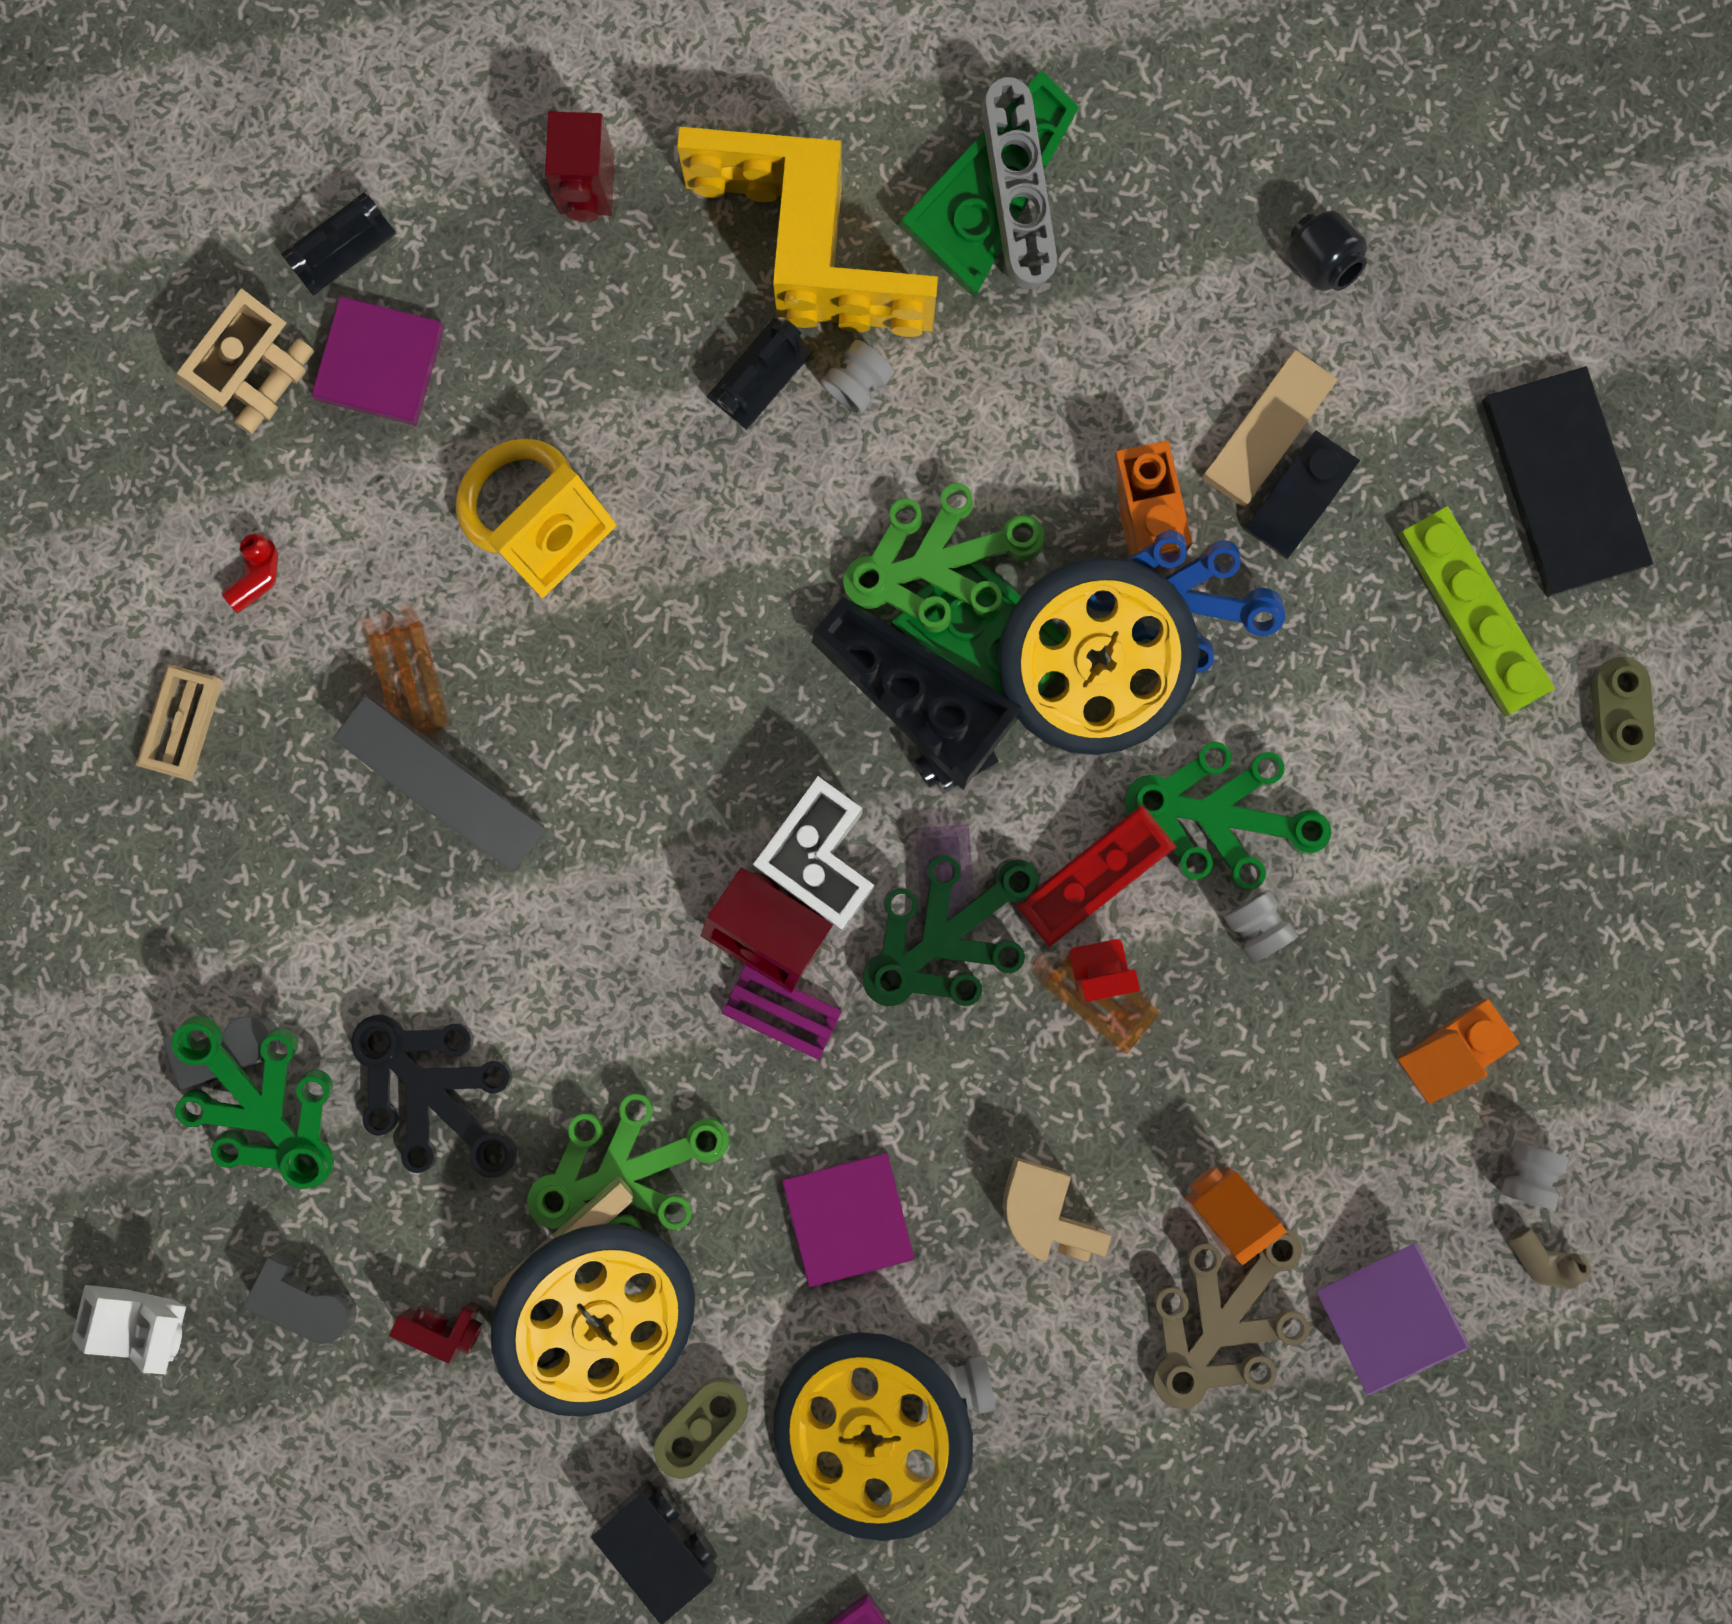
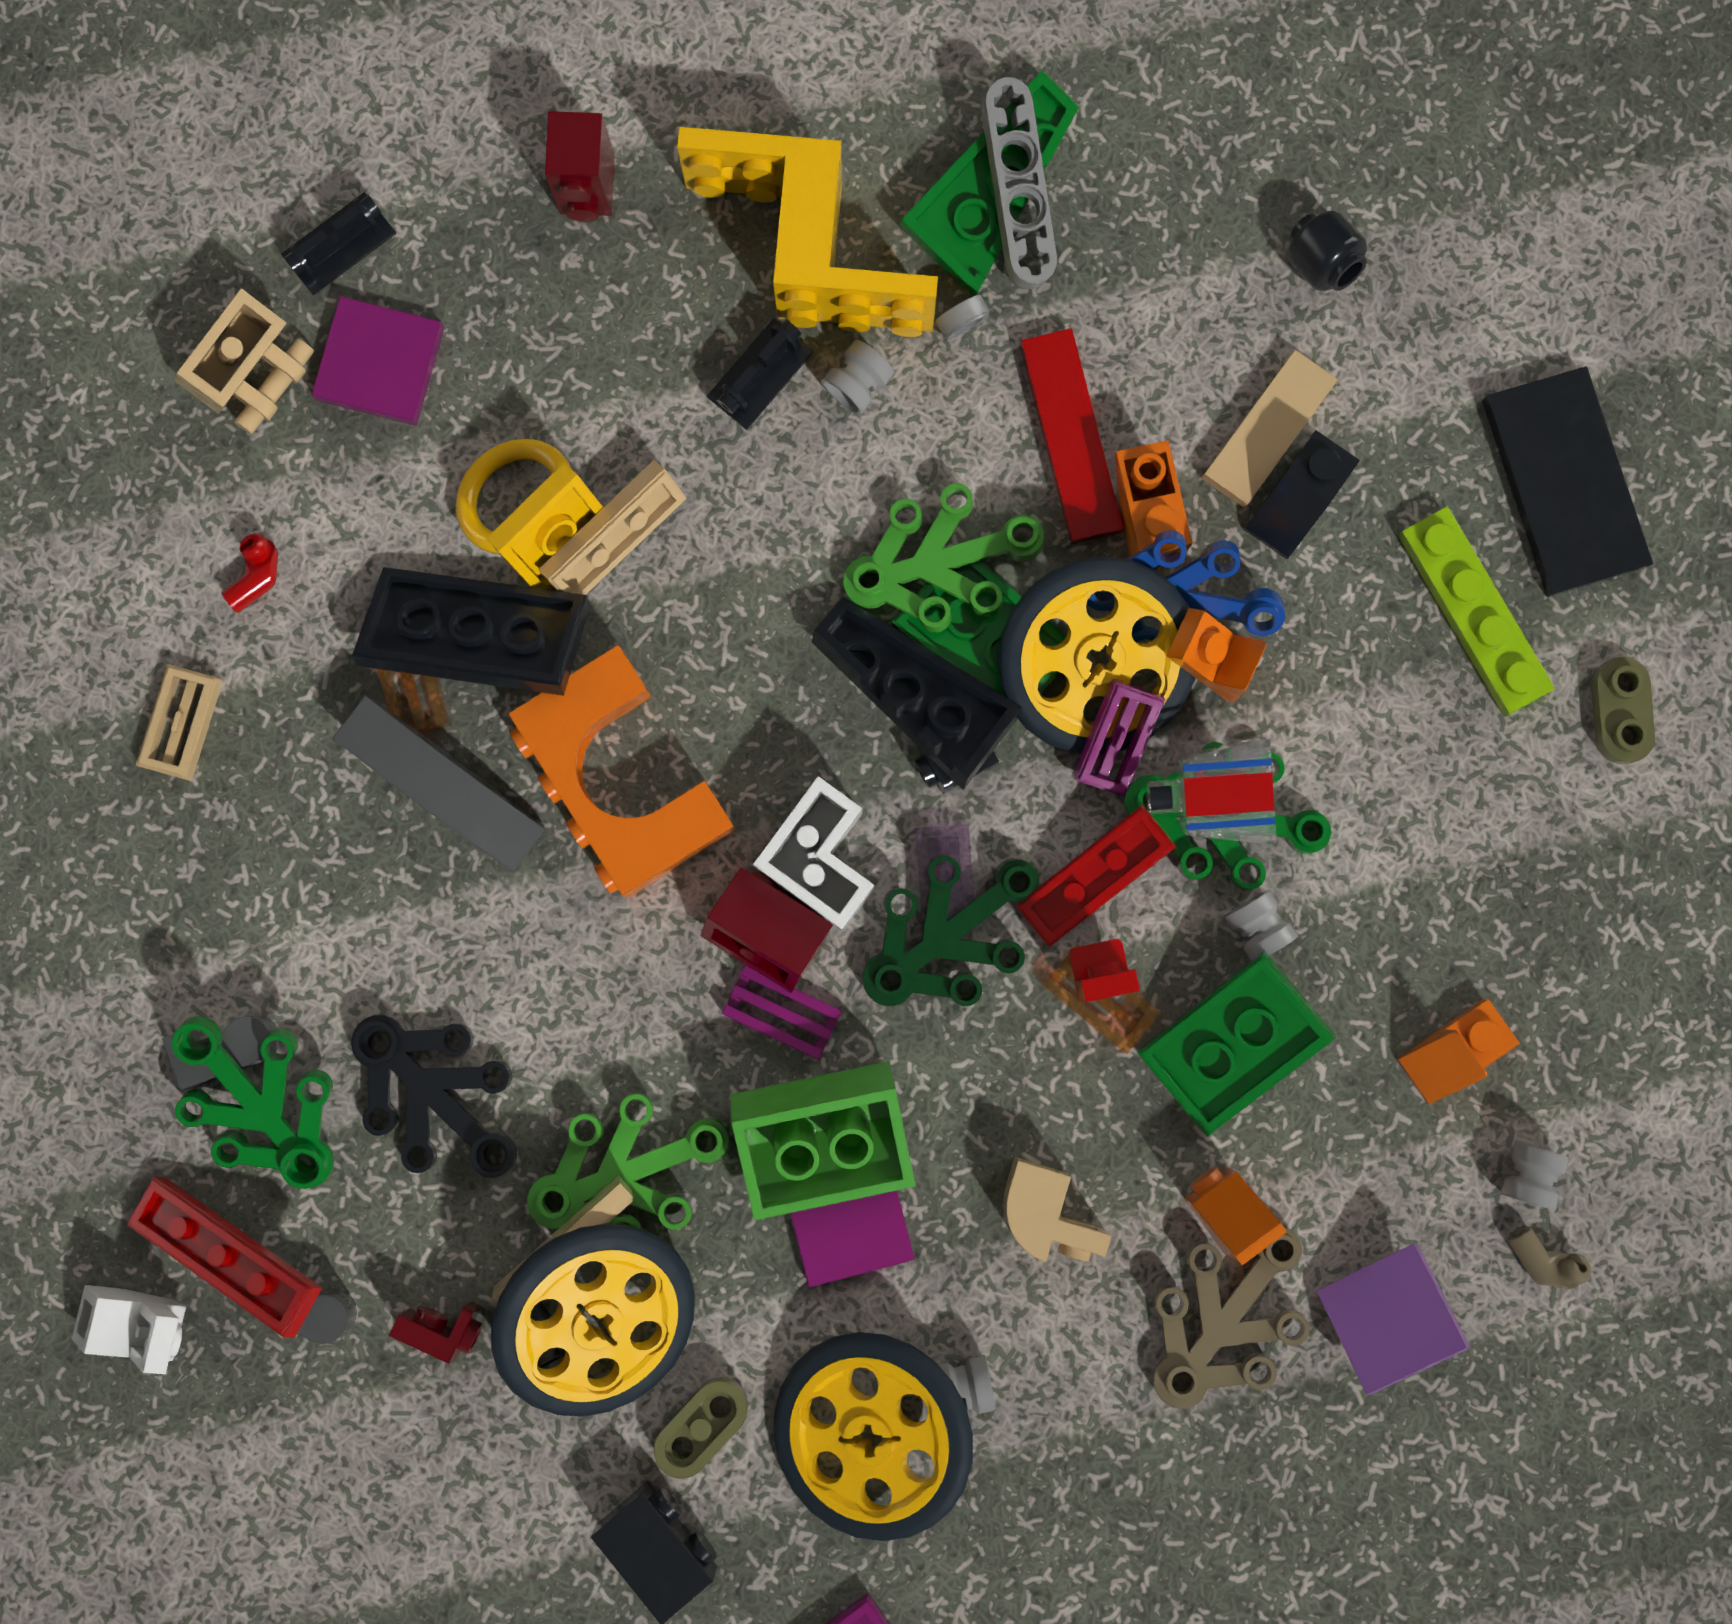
none -> red tile [127,1176,322,1338]
none -> black tile [352,567,590,696]
none -> orange arch [508,645,736,899]
none -> tan tile [538,460,687,595]
none -> bright green slope [730,1061,916,1221]
none -> light grey tile [935,295,990,339]
none -> red tile [1020,328,1124,545]
none -> magenta tile [1073,678,1165,797]
none -> green tile [1137,950,1336,1137]
none -> torso [1147,736,1276,844]
none -> orange slope [1166,608,1267,703]

